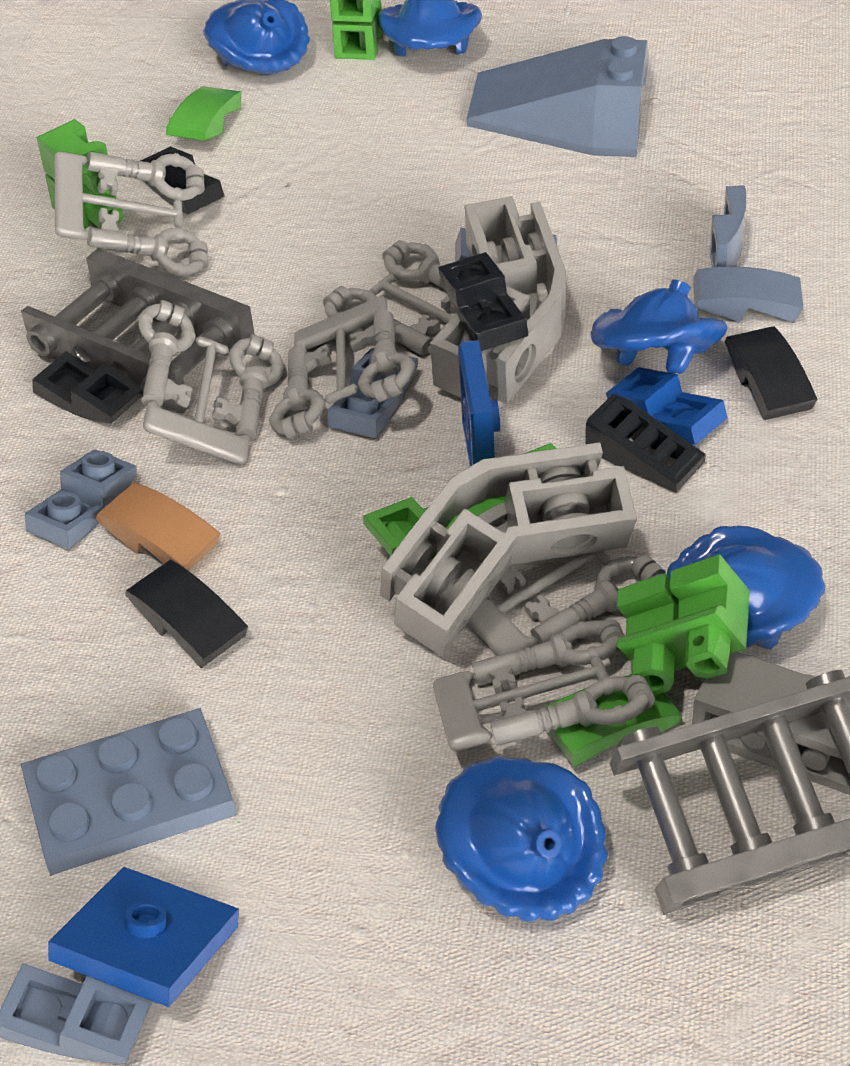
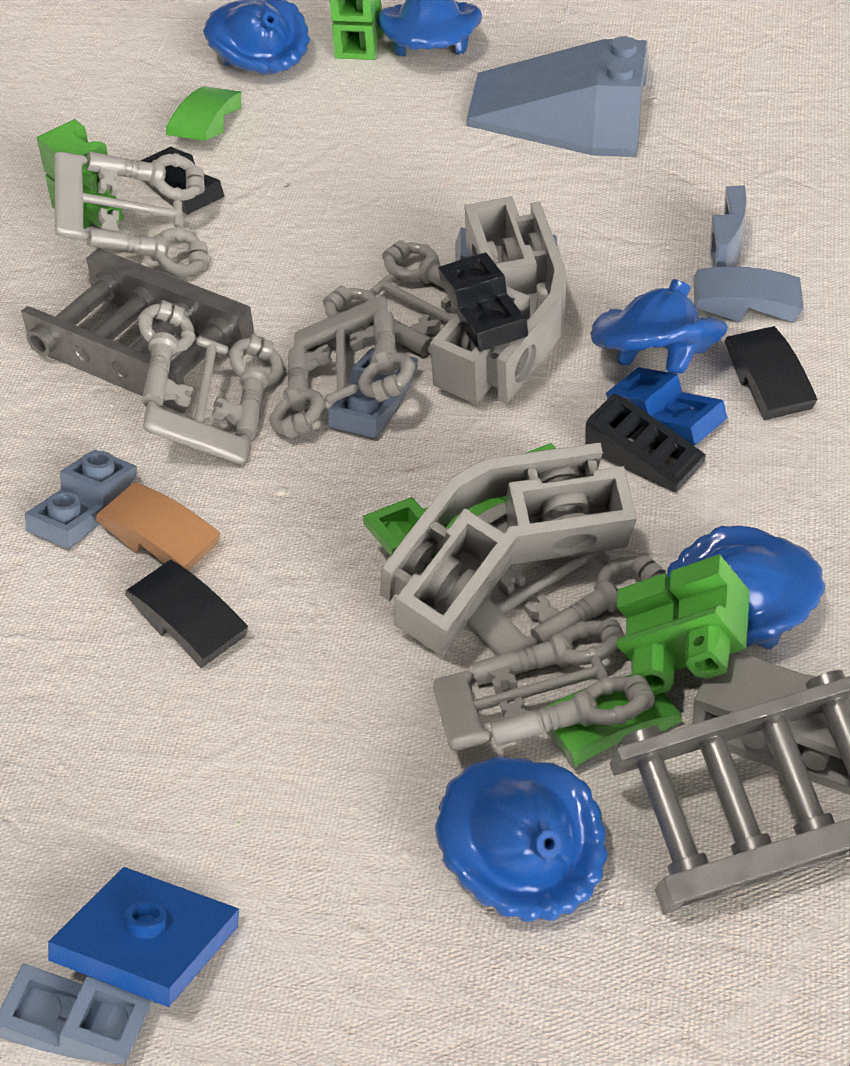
sand blue plate [21,708,237,876] -> none
black slope [32,351,143,424] -> none
blue plate [458,340,500,466] -> none

